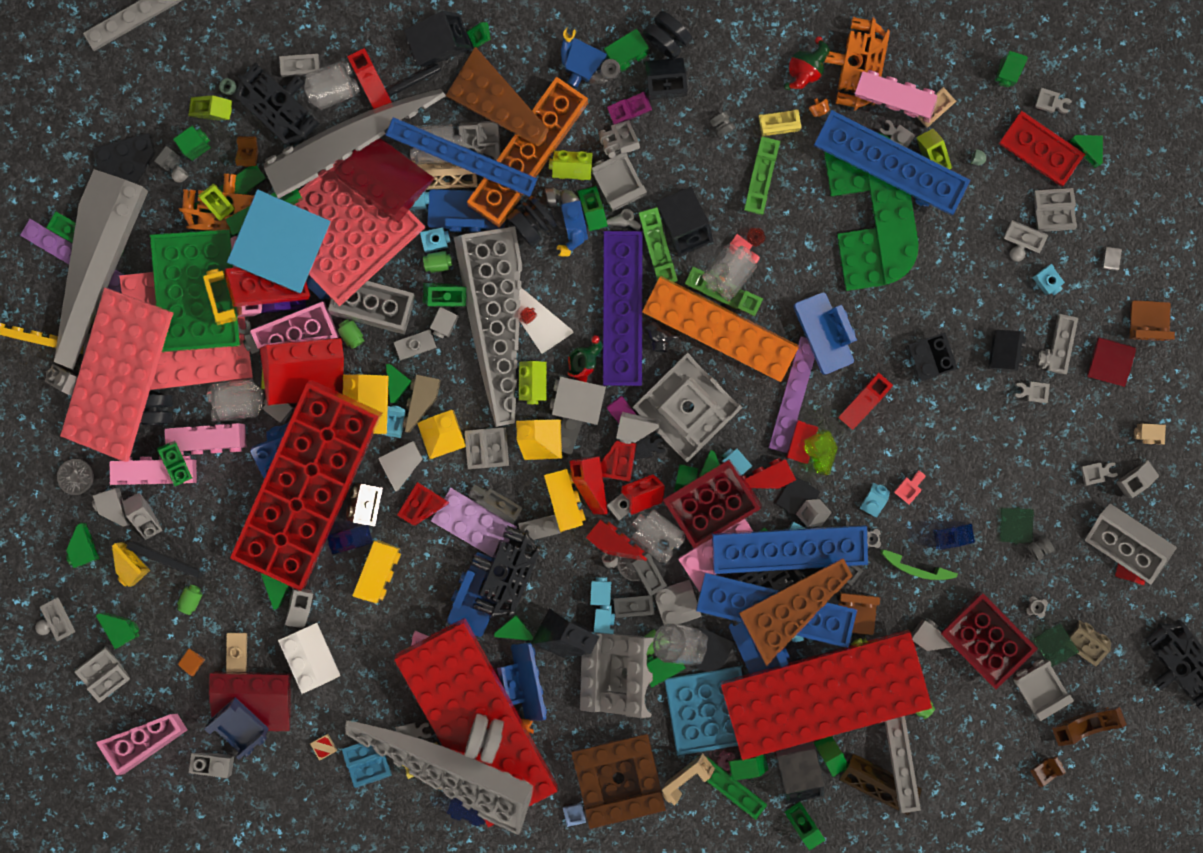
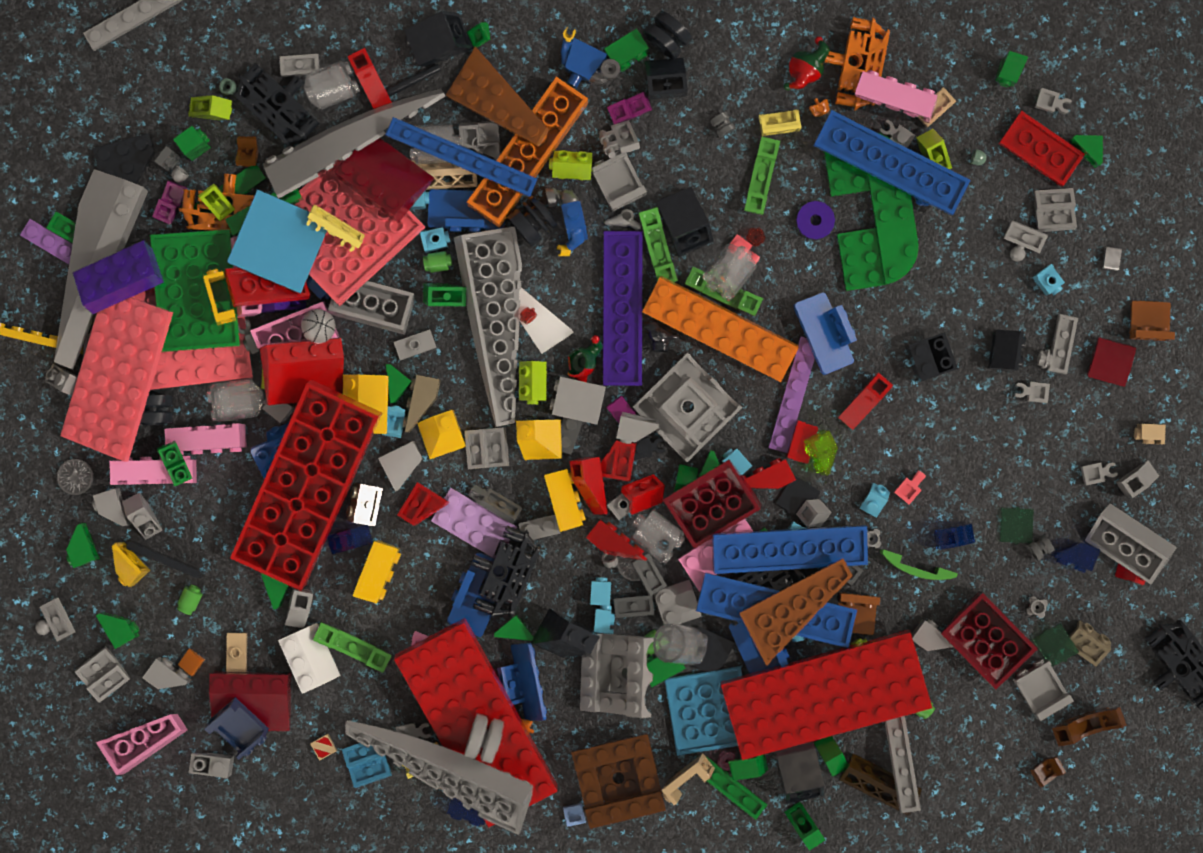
bright green brick [337,319,364,349] -> none
light grey brick [430,307,459,339] -> none
green slope [578,186,608,231] -> none
none -> dark purple brick [72,240,164,314]
none -> light grey slope [142,657,191,689]
none -> magenta slope [152,180,187,225]
none -> light grey piece [301,309,336,343]
none -> light yellow plate [306,204,365,252]
none -> bright green slope [313,622,392,673]
none -> dark purple tile [796,201,835,240]
none -> clear blue slope [1052,542,1100,573]

